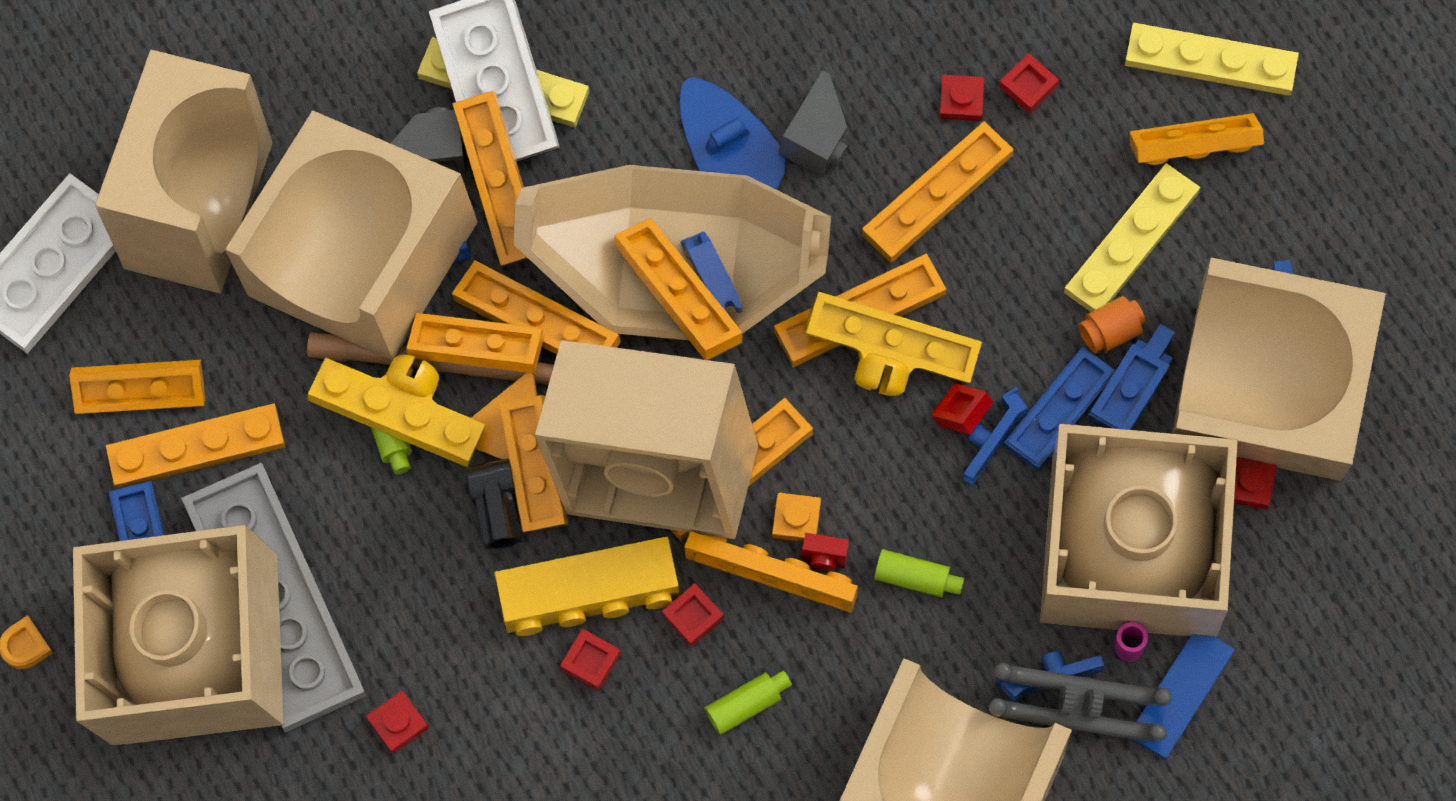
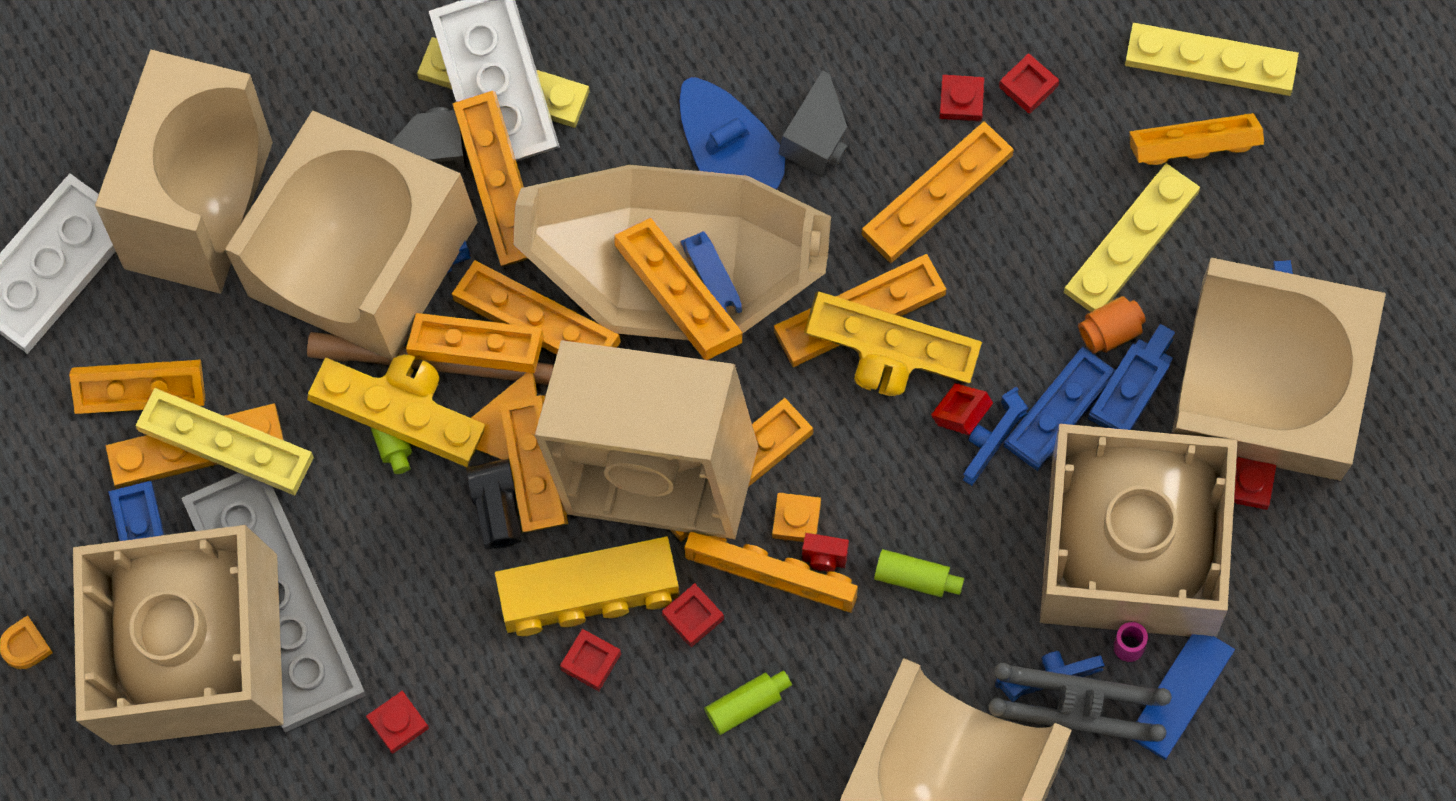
none -> light yellow plate [135,388,314,496]

